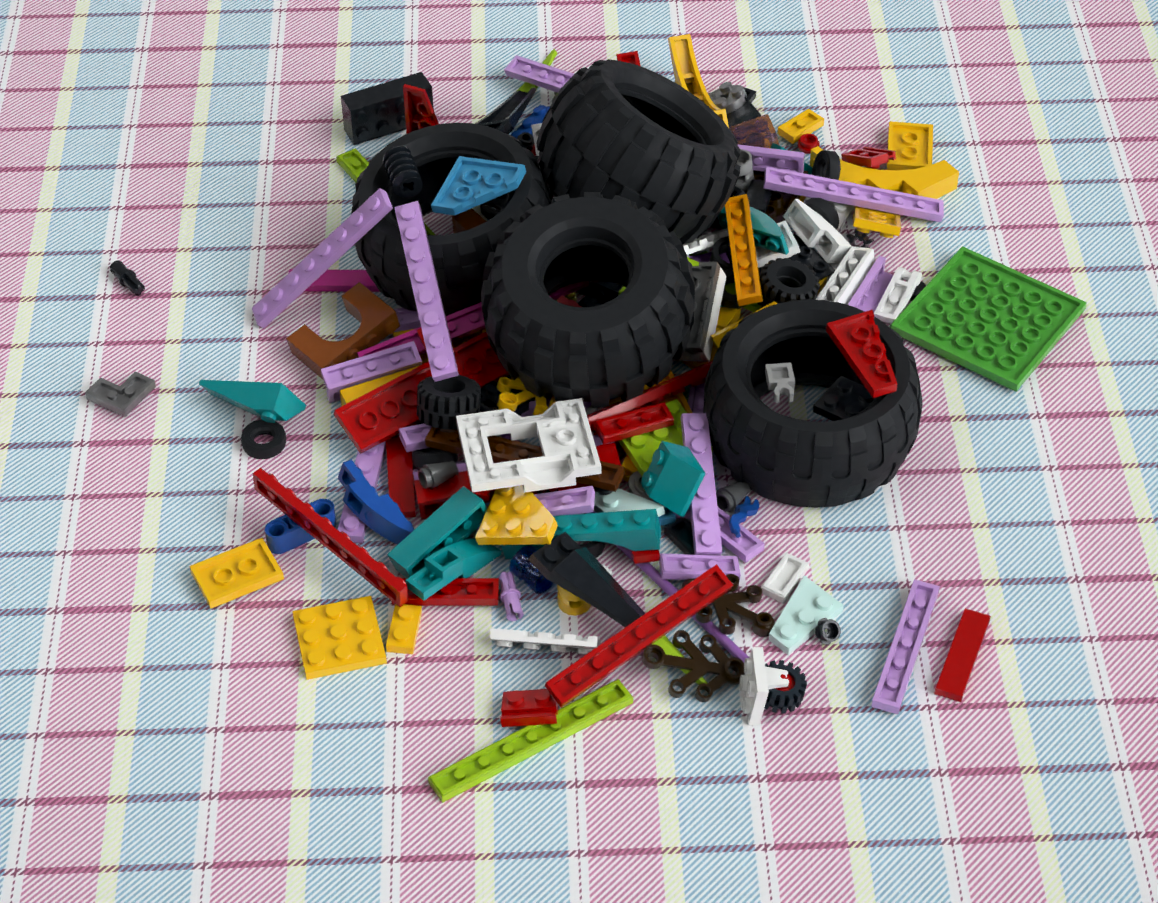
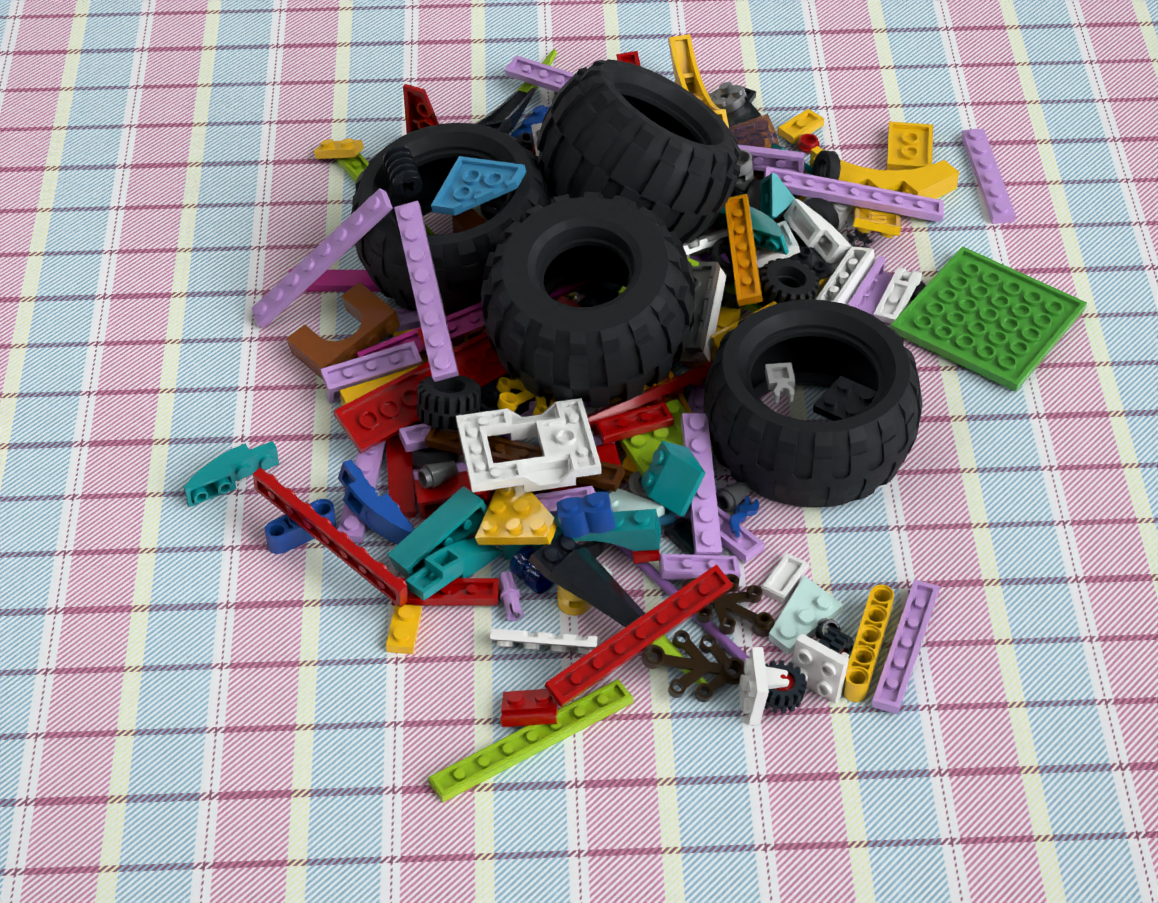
flat silver plate [85,371,156,417] -> none
black axle [110,260,145,296] -> none
yellow plate [189,538,284,609] -> none
teal wedge [199,380,306,423] -> none
black tyre [241,419,286,459] -> none
yellow plate [292,596,387,680] -> none
black brick [341,72,434,145] -> none
red wing [826,310,897,398] -> none
red plate [841,146,896,169] -> none
red tile [935,608,991,702] -> none
none -> teal slope [184,441,279,507]
none -> yellow plate [314,138,364,159]
none -> blue brick [556,492,616,538]
none -> teal slope [760,173,795,219]
none -> white plate [792,628,854,703]
none -> yellow beam [843,584,894,702]
none -> lavender plate [961,129,1016,224]

